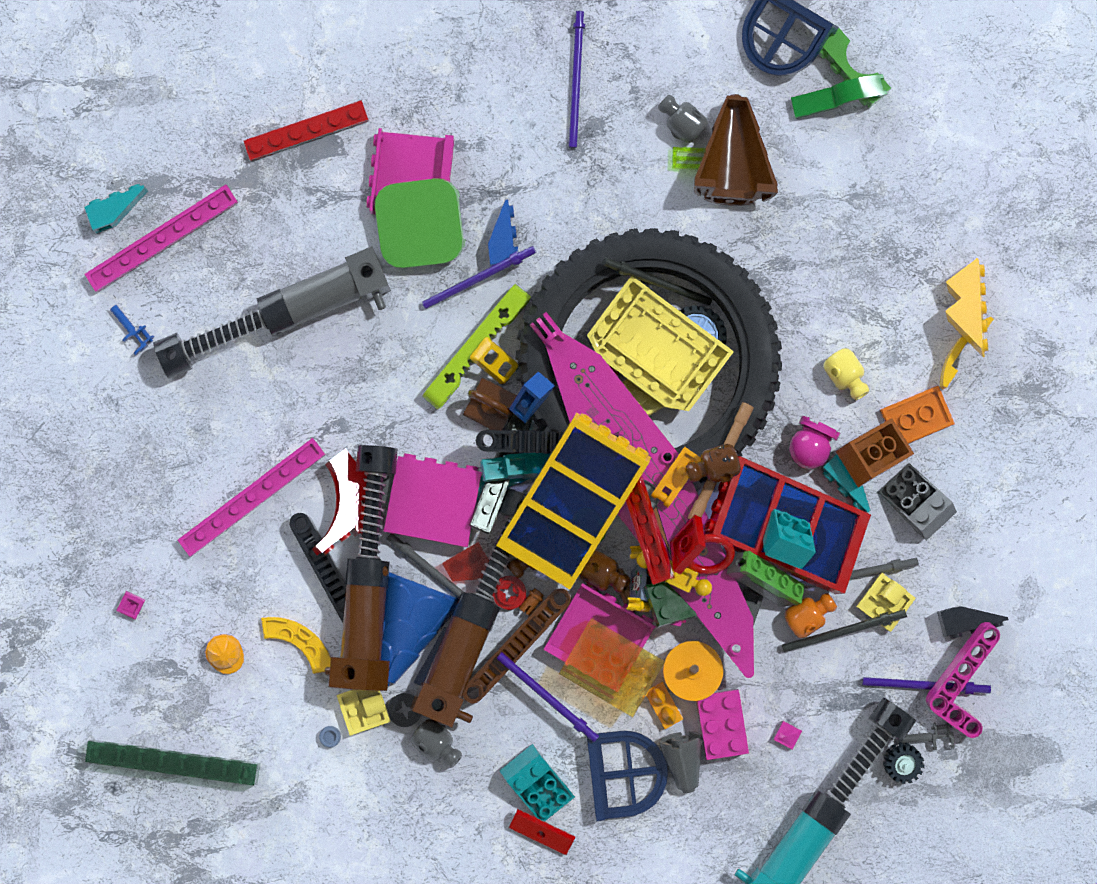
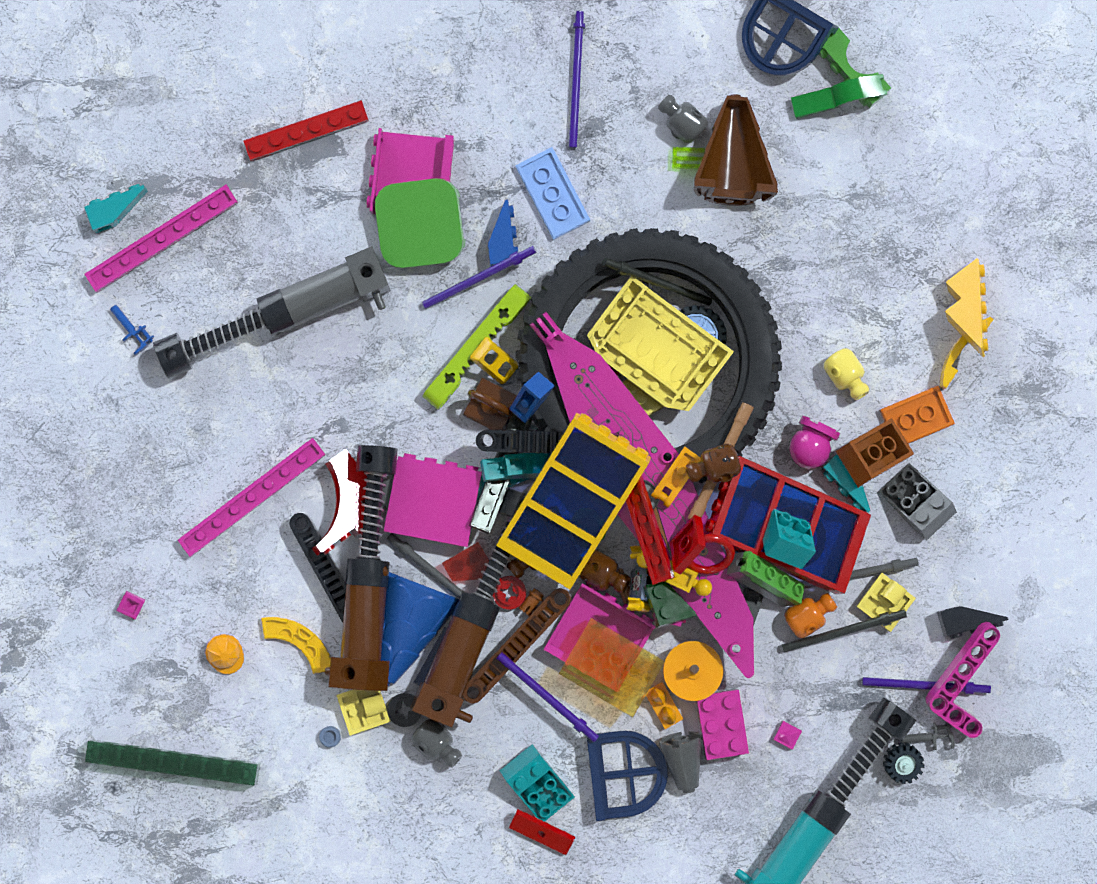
none -> light blue tile [515,147,591,240]

